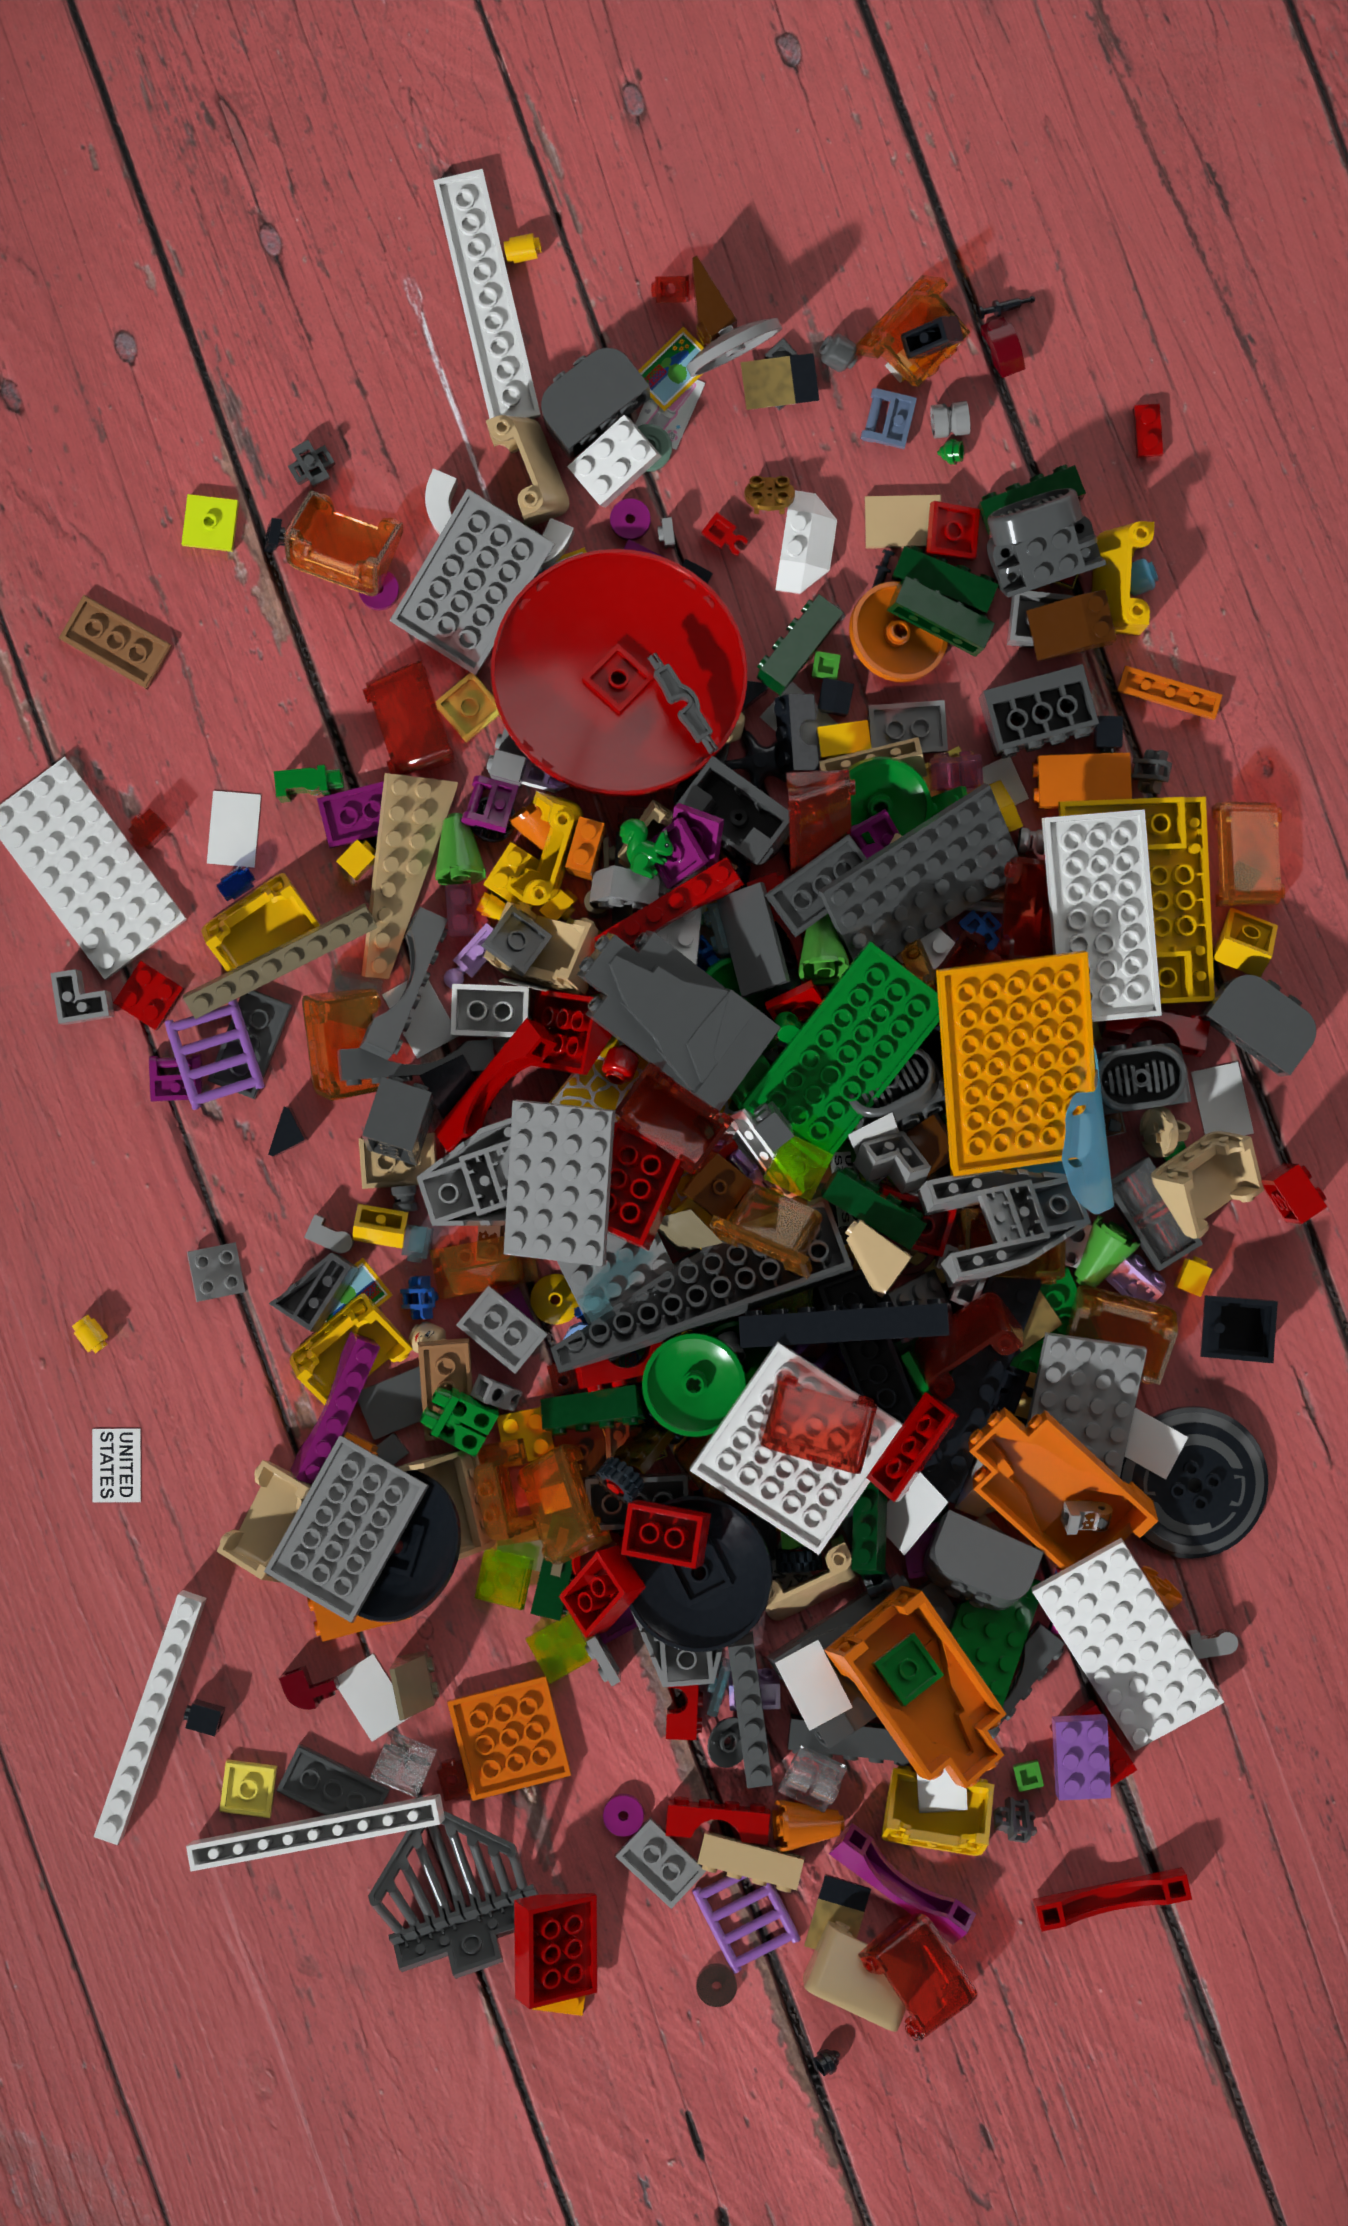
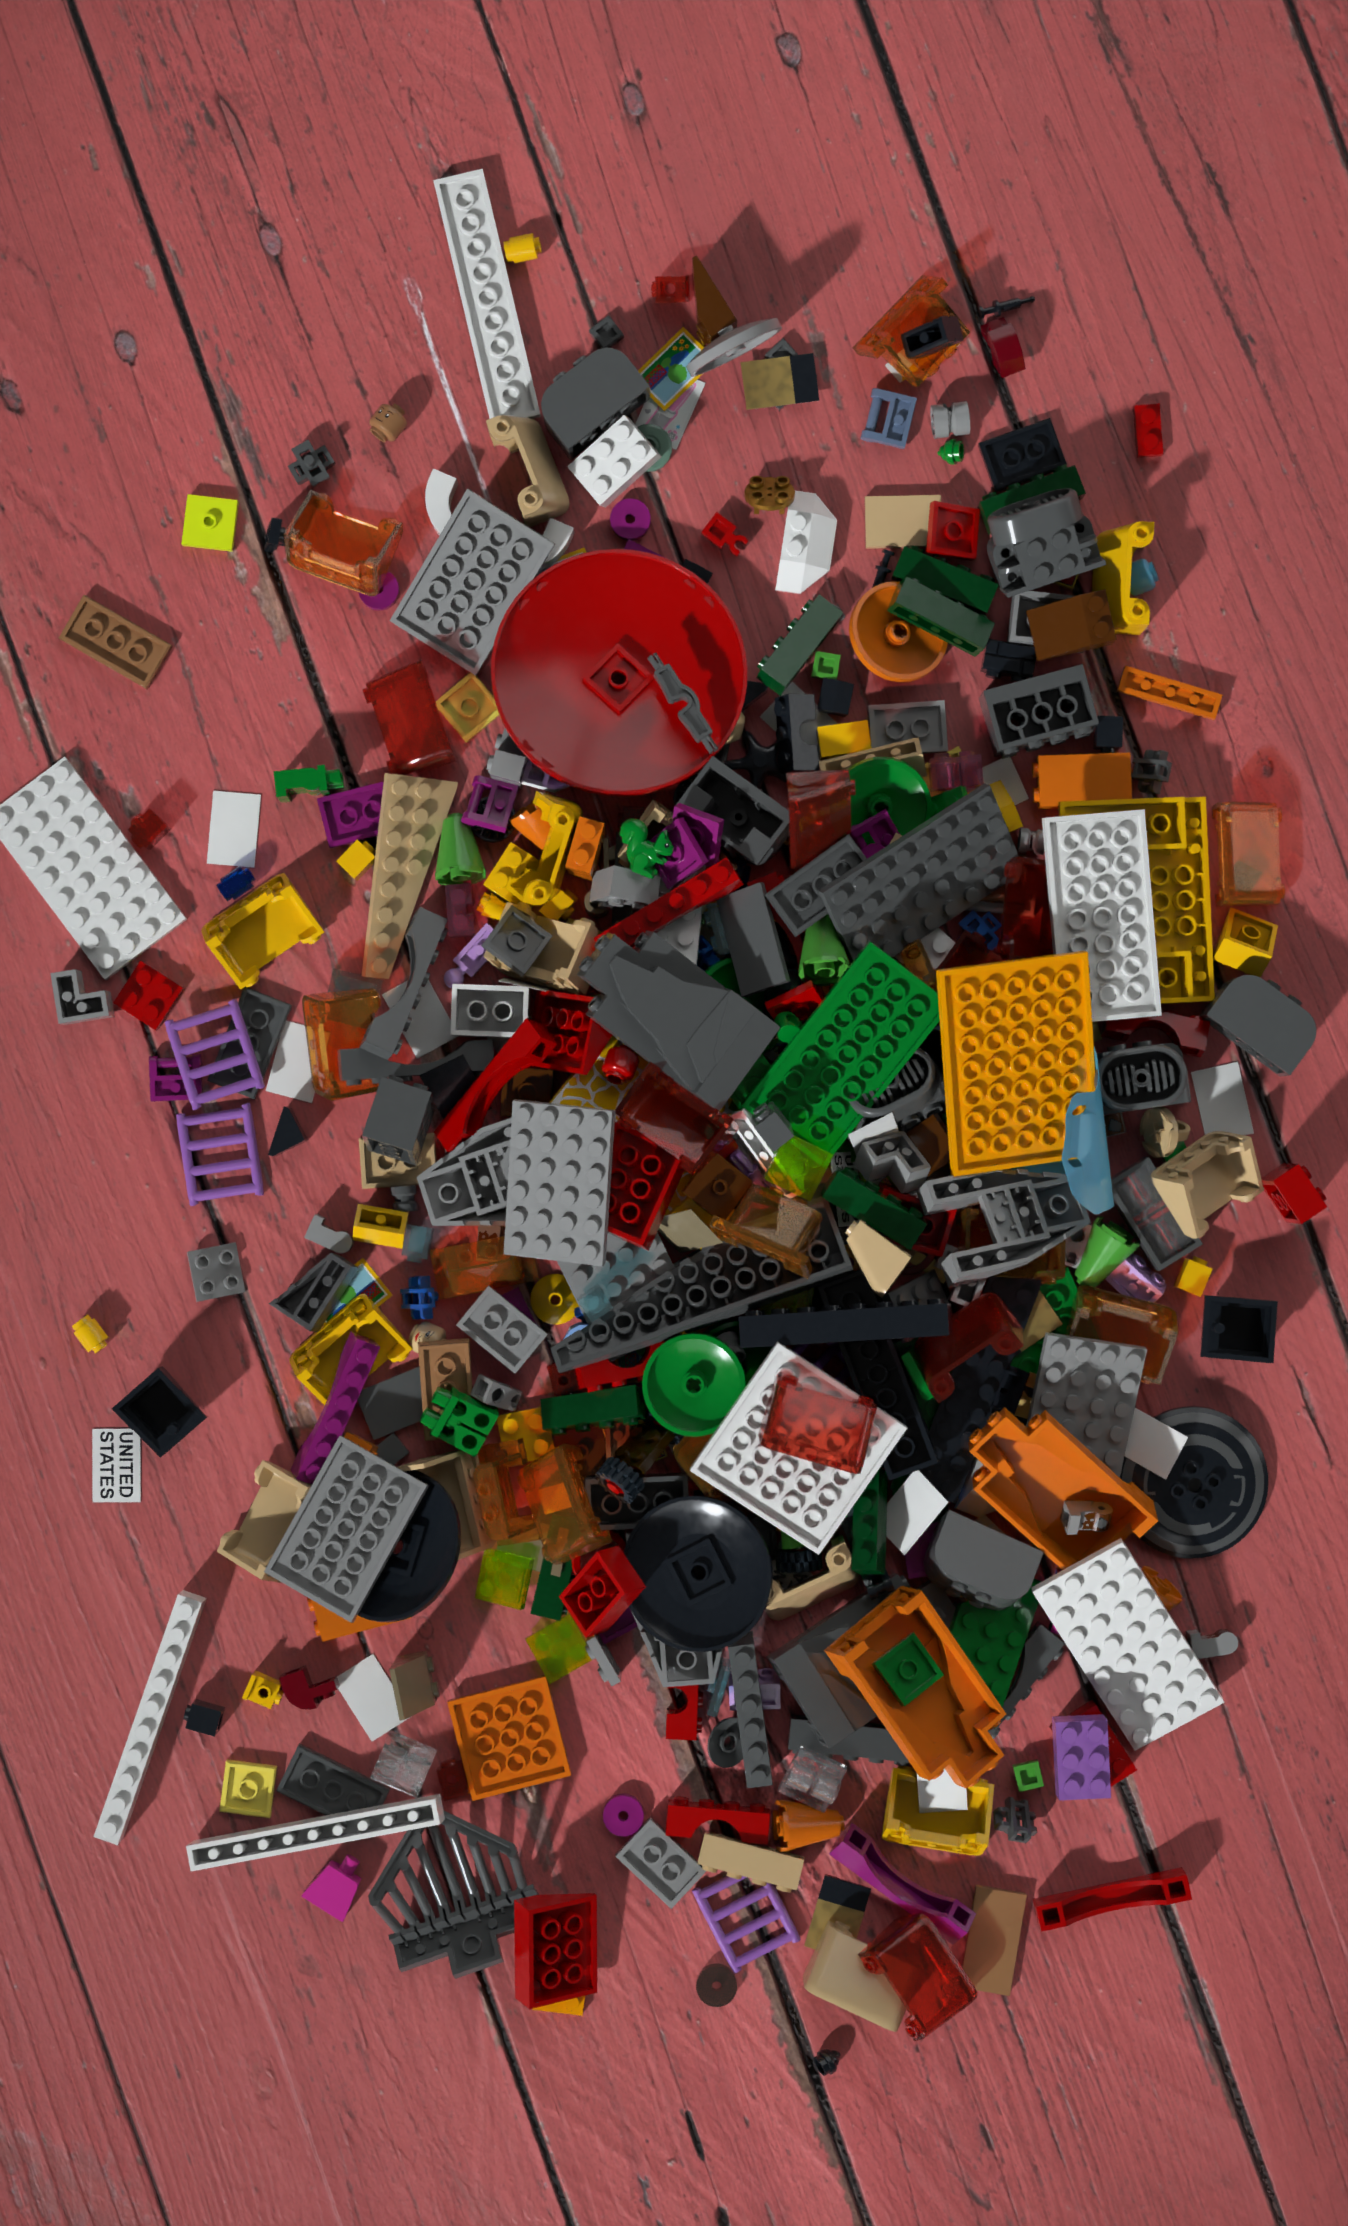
dark tan plate [183,903,377,1019] -> none
red brick [621,1500,711,1569] -> none
light grey plate [657,517,675,549] -> none
white sticker [775,1640,853,1731] -> none
dark grey head [819,333,858,372] -> none
red slope [866,1392,959,1502] -> none
none -> black piece [112,1366,207,1458]
none -> medium lavender bar [176,1103,264,1206]
none -> yellow brick [242,1670,284,1709]
none -> white sticker [266,1021,331,1103]
none -> dark pink torso [301,1854,361,1922]
none -> medium nougat head [369,403,407,443]
none -> reddish brown plate [500,1067,554,1117]
none -> dark grey tile [589,315,624,349]
none -> medium nougat tile [959,1884,1027,1996]
none -> black tile [978,418,1067,492]
none -> black brick [980,639,1036,682]

